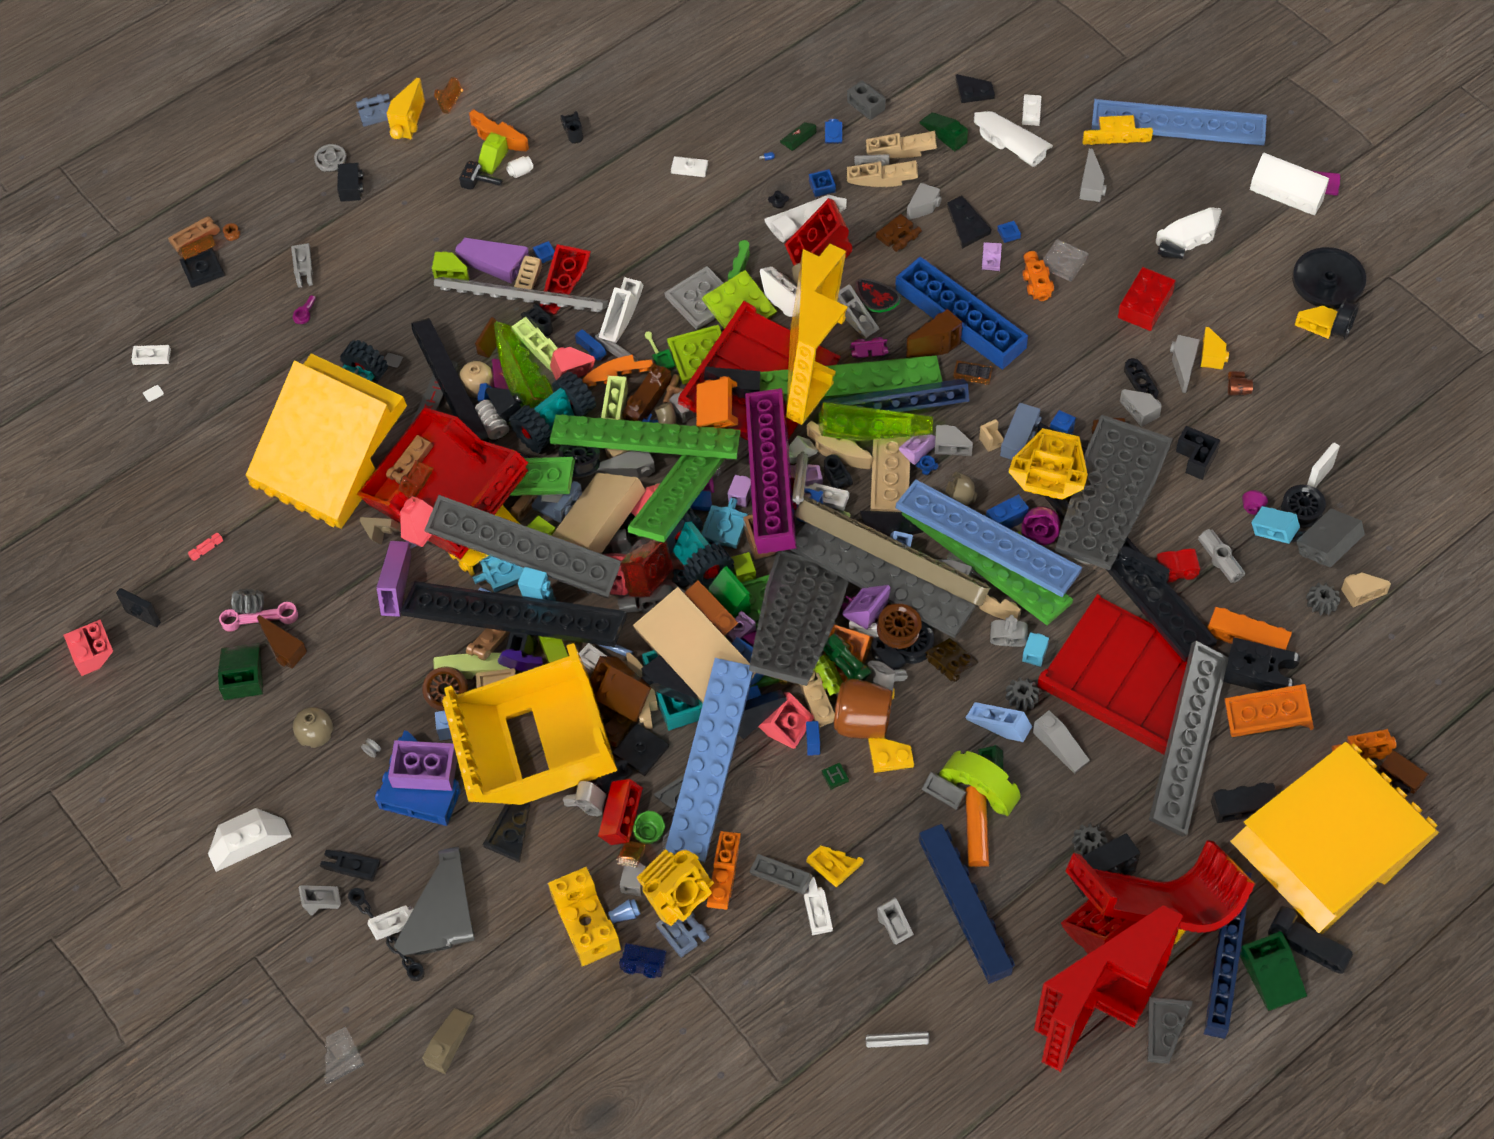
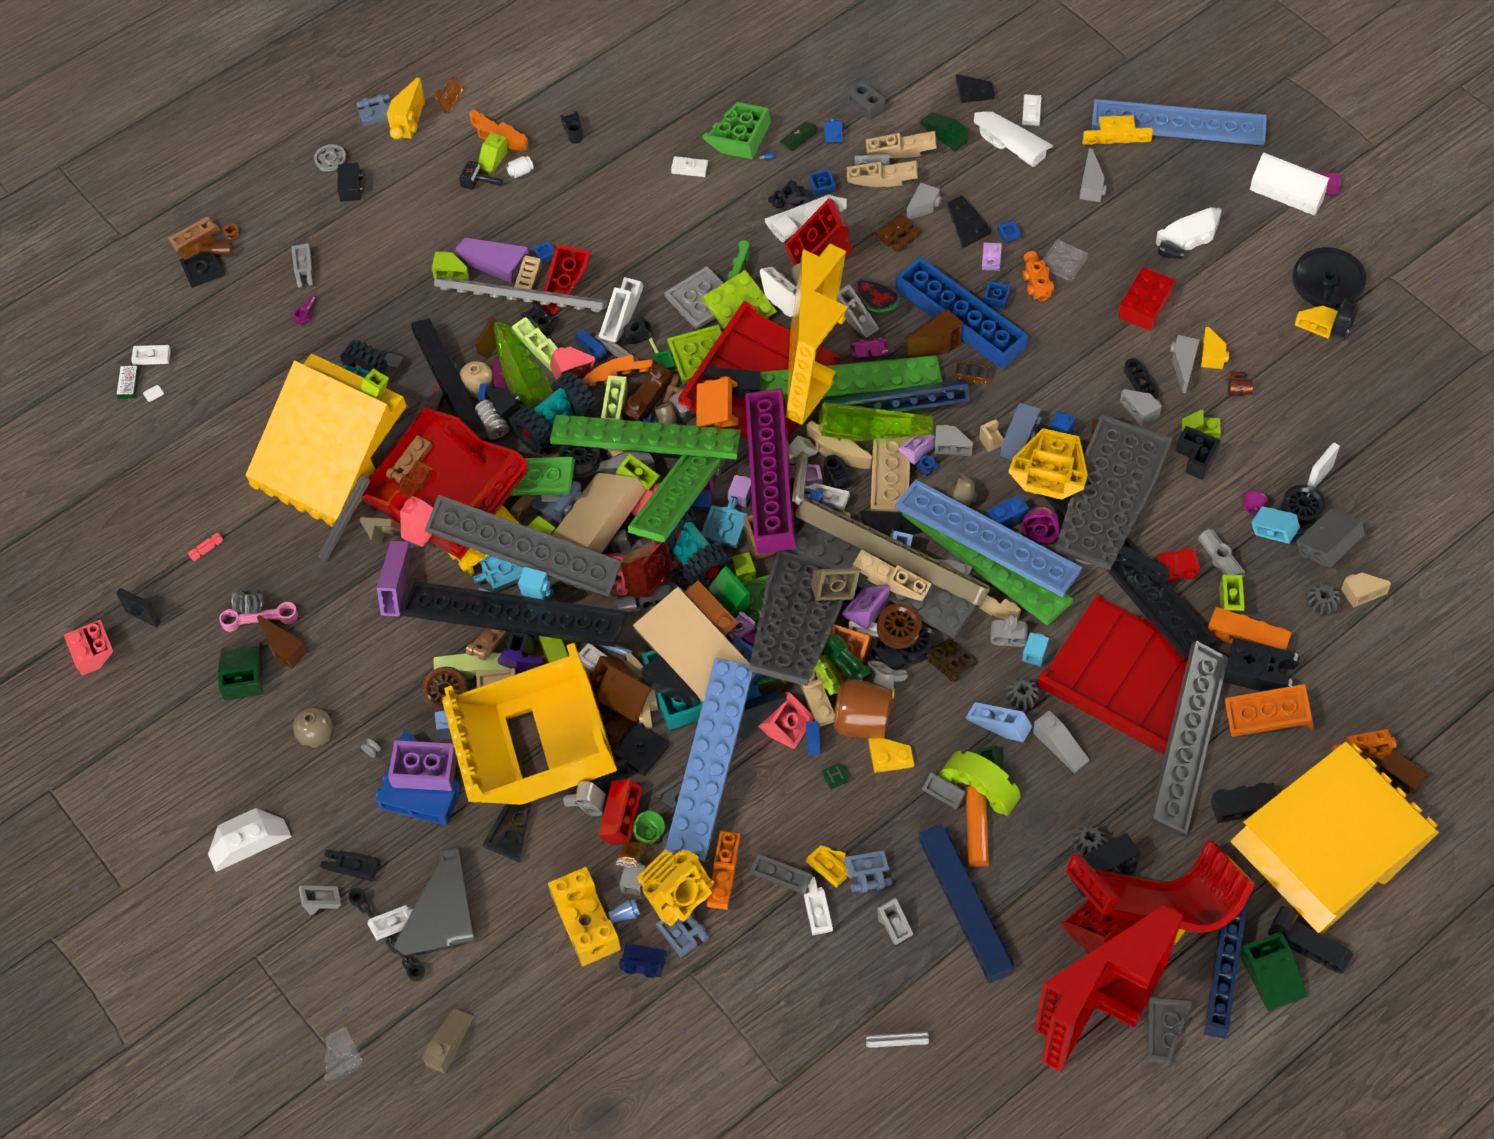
none -> tile [116,365,139,399]
none -> reddish brown cone [200,240,233,257]
none -> dark grey axle [317,475,370,561]
none -> lime brick [360,368,389,400]
none -> lime slope [615,453,660,491]
none -> black leg [623,316,654,344]
none -> bright green wedge [702,102,771,159]
none -> black leg [780,180,809,207]
none -> dark tan slope [811,568,860,601]
none -> sand blue plate [844,851,892,893]
none -> tan slope [851,549,932,601]
none -> blue piece [983,281,1011,310]
none -> lime slope [1182,410,1221,438]
none -> lime slope [1219,574,1245,611]

